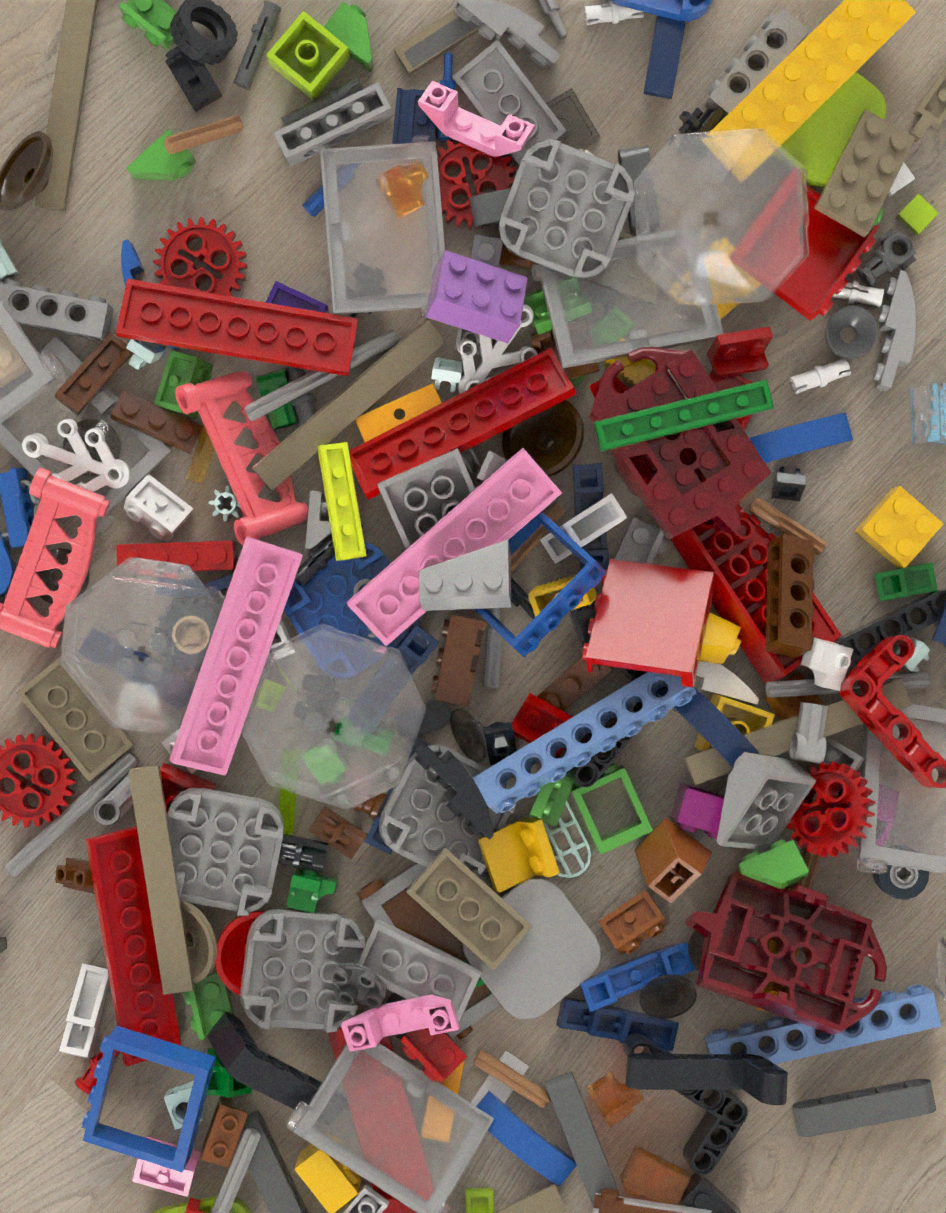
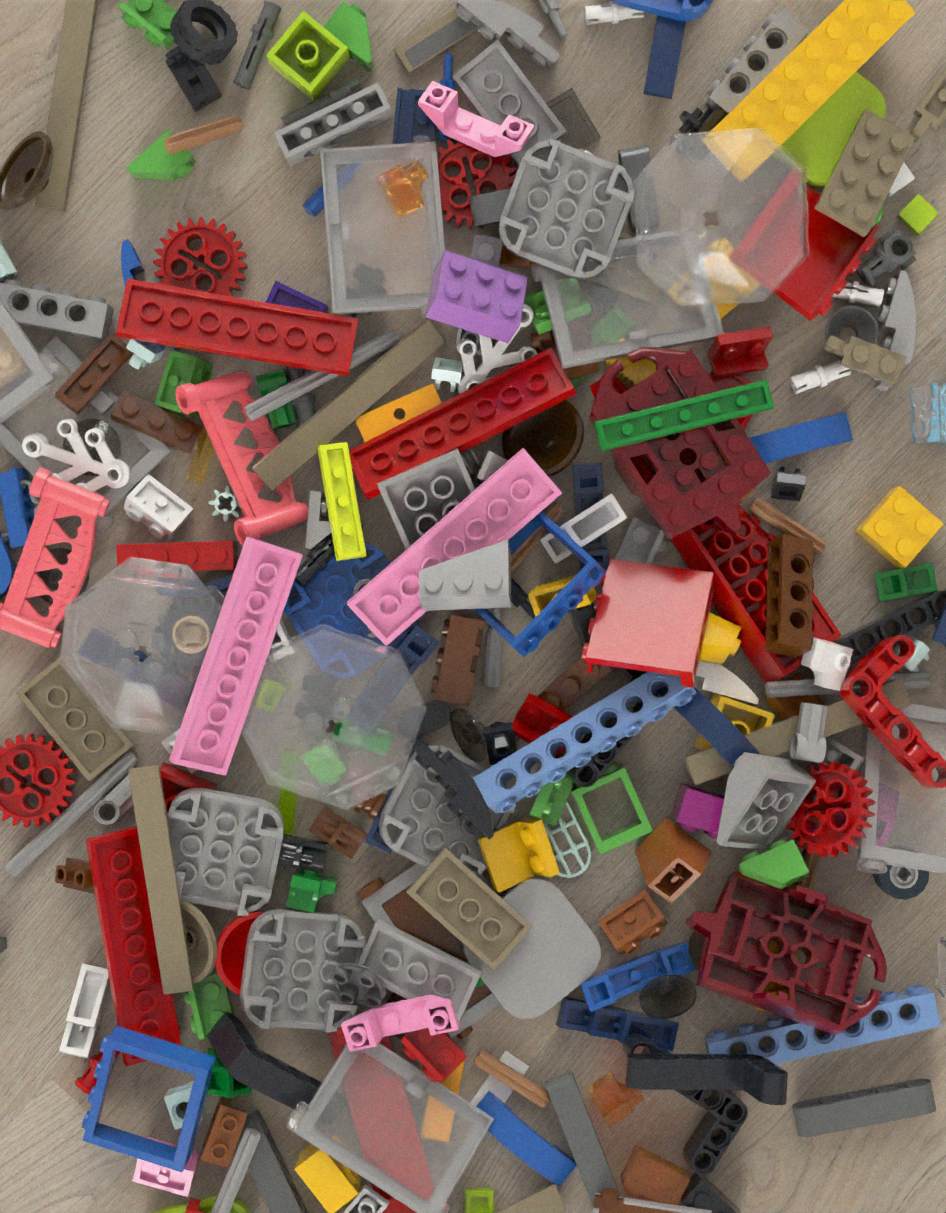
none -> dark tan plate [824,335,907,385]

